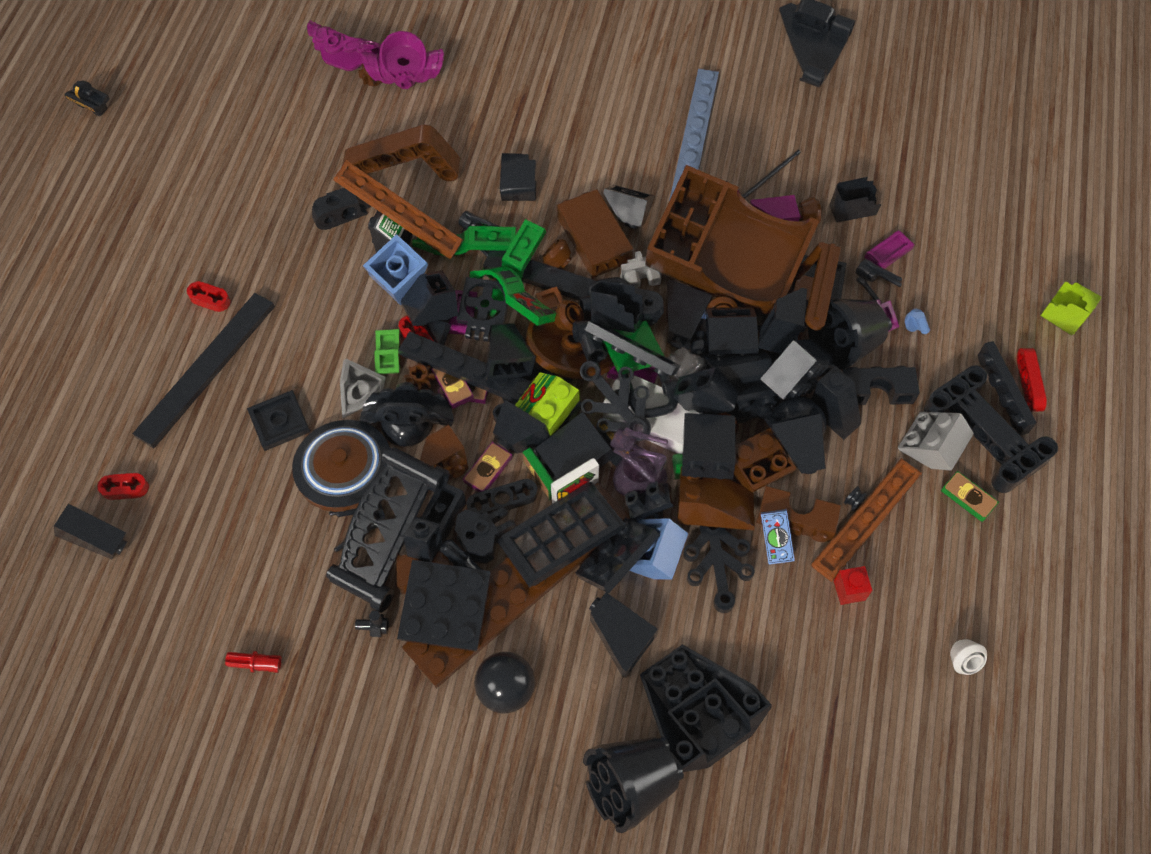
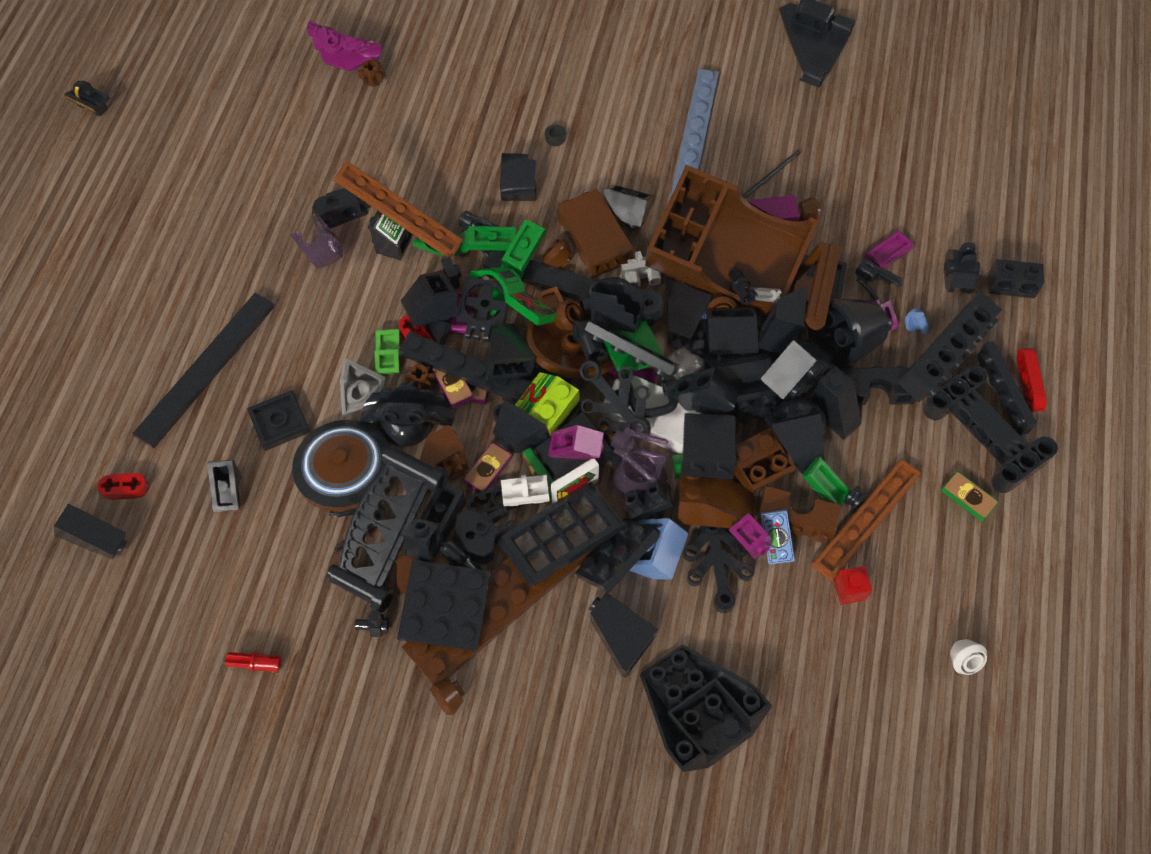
red beam [186,281,231,312] -> none
reddish brown beam [342,125,460,181] -> none
magenta piece [362,31,444,89] -> none
medium blue slope [363,234,428,305] -> none
black piece [474,651,535,714] -> none
black cone [583,737,684,833] -> none
black piece [829,177,881,223] -> none
light grey slope [898,412,974,471] -> none
lime piece [1040,282,1102,336] -> none
none -> slope [207,460,242,512]
none -> clear purple helmet [290,213,343,269]
none -> reddish brown cone [430,679,465,715]
none -> black plate [441,257,462,289]
none -> white hips [501,475,549,506]
none -> pearl dark grey tile [545,125,566,146]
none -> magenta slope [548,425,604,461]
none -> black axle [728,267,756,305]
none -> magenta bracket [729,513,773,559]
none -> light grey axle [750,287,782,302]
none -> green tile [802,457,851,505]
none -> black brick [897,291,1002,402]
none -> black hinge [944,242,980,294]
none -> black brick [988,259,1044,298]

